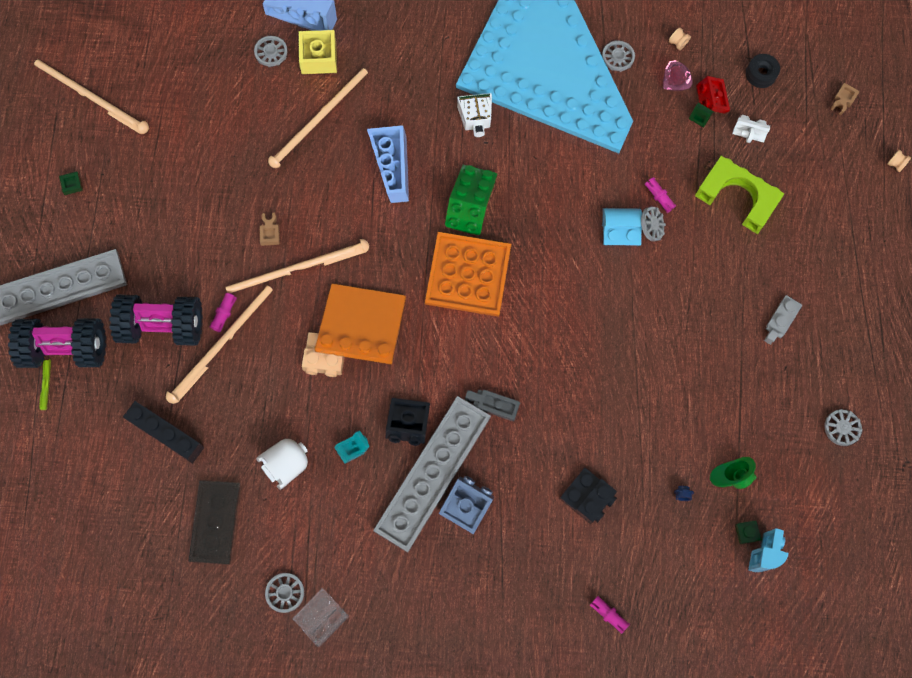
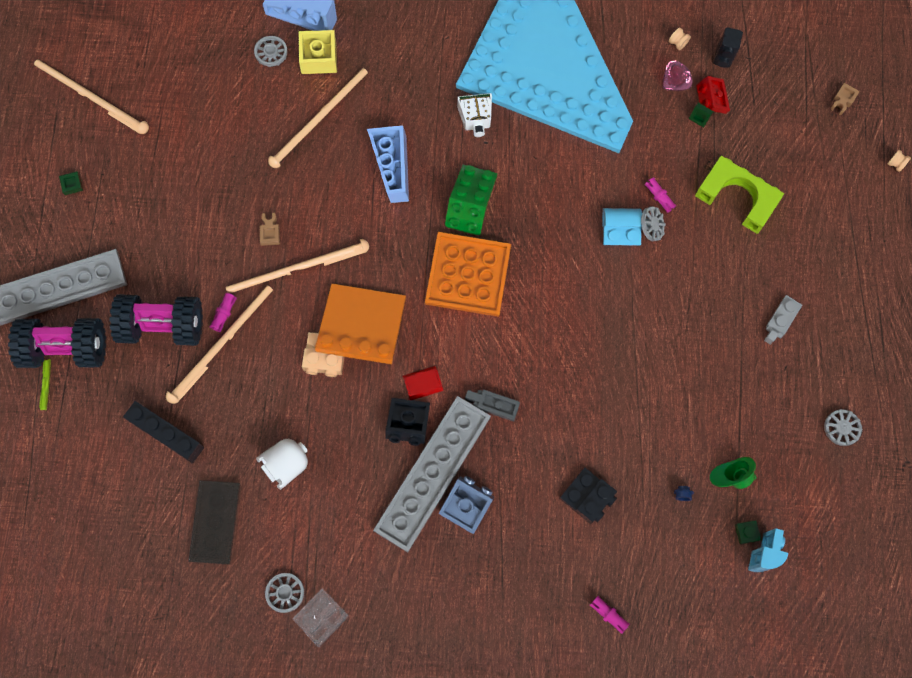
teal bracket [334,430,370,464] -> none
light grey wheel [602,41,635,72] -> none
white hips [732,115,770,143] -> none
black tyre [746,54,780,88] -> none
none -> red piece [403,366,443,400]
none -> black brick [713,27,743,68]

